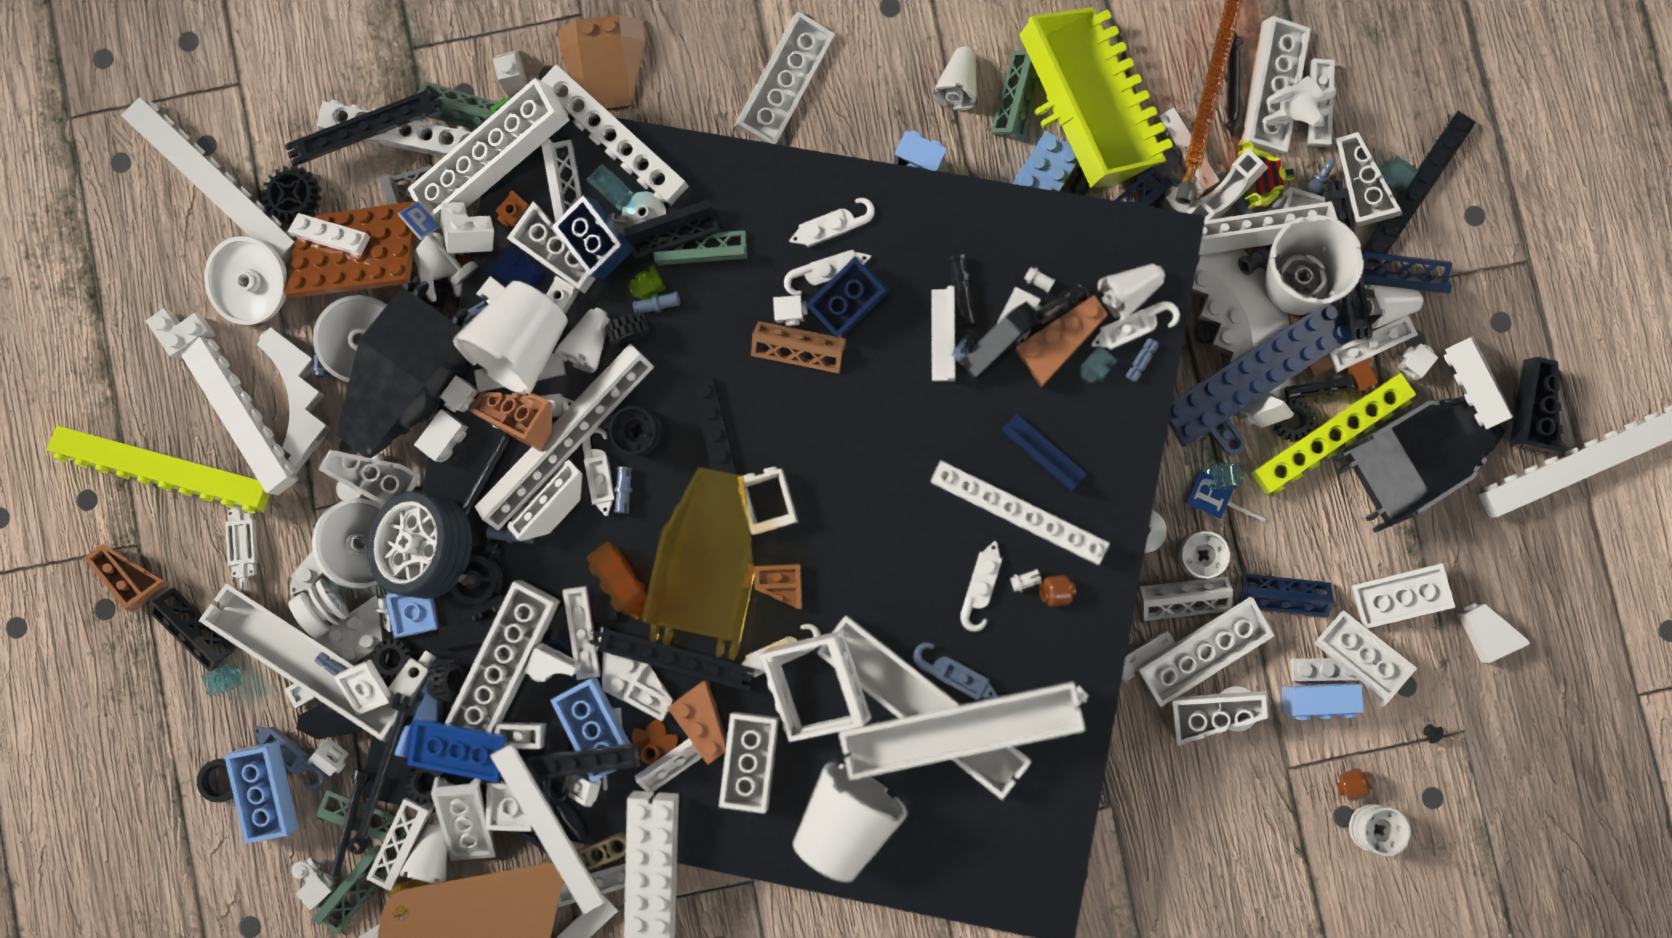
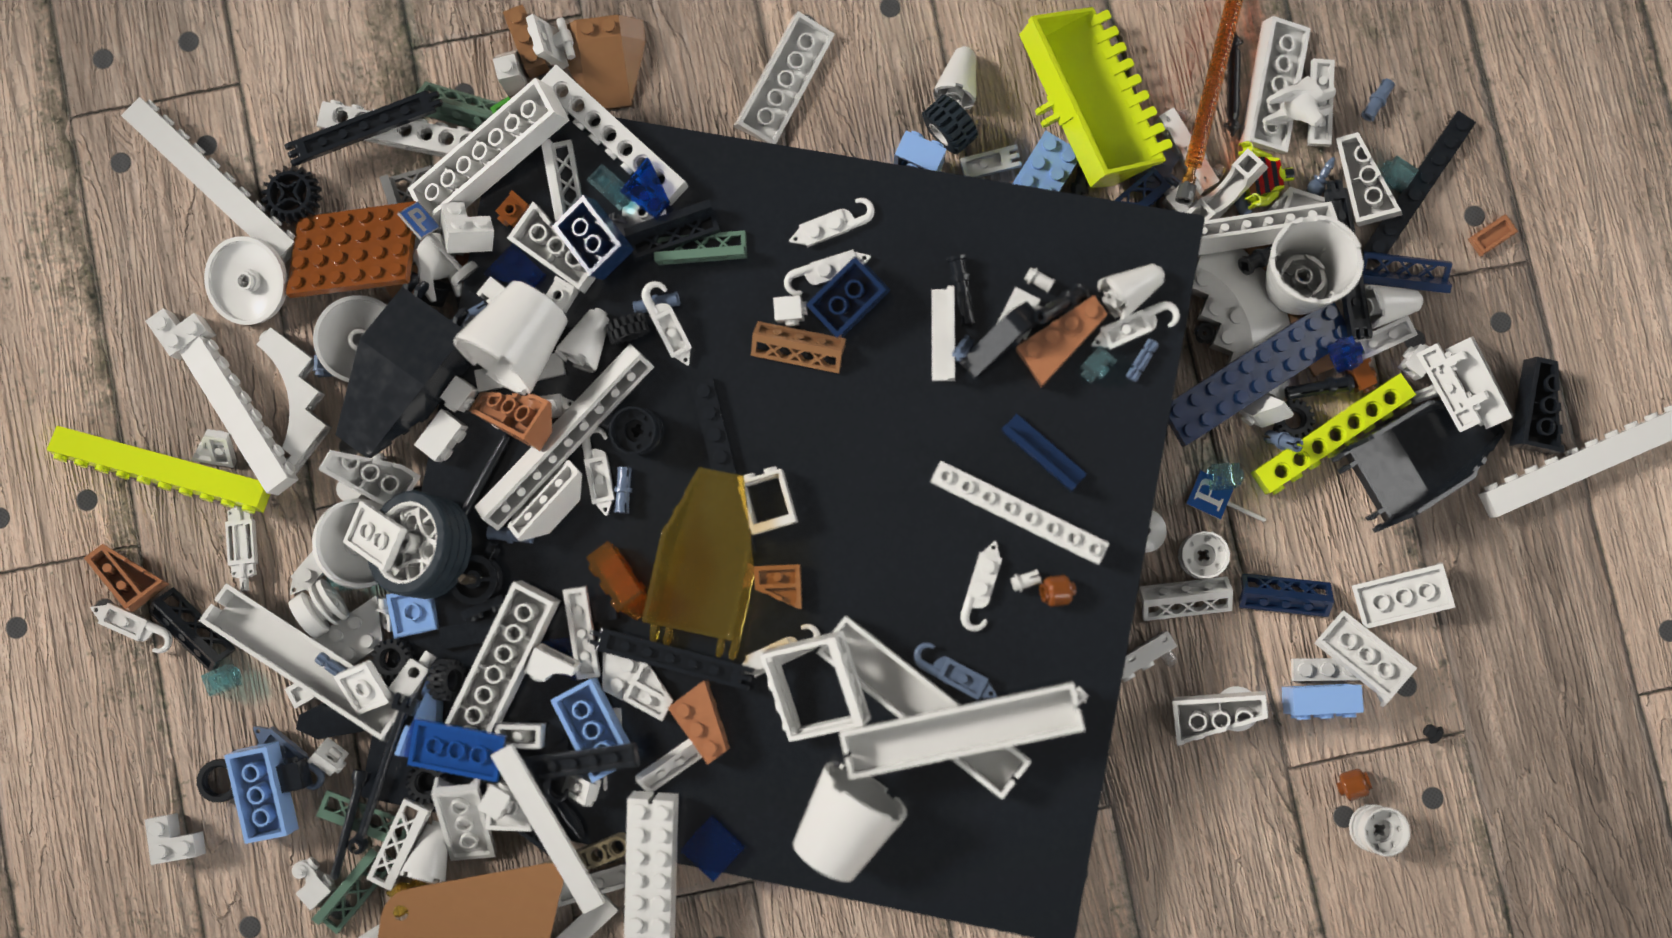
white plate [288,213,371,256] -> none
clear neon green brick [628,266,666,300] -> none
dark orange plate [632,719,678,765] -> none
white brick [719,712,780,813] -> none
sand green fence [991,51,1040,141] -> none
white arch [1137,597,1274,707] -> none
sand blue plate [1209,418,1245,455] -> none
white slope [1458,602,1530,663] -> none
none -> white plate [90,603,173,654]
none -> white brick [145,813,206,865]
none -> white wing [192,429,237,468]
none -> black brick [276,756,313,793]
none -> white plate [343,501,407,571]
none -> white brick [477,781,516,821]
none -> medium nougat brick [503,4,550,79]
none -> white plate [526,14,576,70]
none -> clear blue wing [620,158,670,220]
none -> white plate [641,281,692,366]
none -> clear blue tile [680,815,745,882]
none -> black wheel [922,95,978,155]
none -> white hinge [960,145,1022,178]
none -> sand blue pin [1264,430,1303,452]
none -> clear blue brick [1327,336,1365,373]
none -> sand blue pin [1361,78,1395,122]
none -> white piece [1411,385,1439,405]
none -> white hinge [1417,342,1490,432]
none -> nougat tile [1468,214,1518,257]

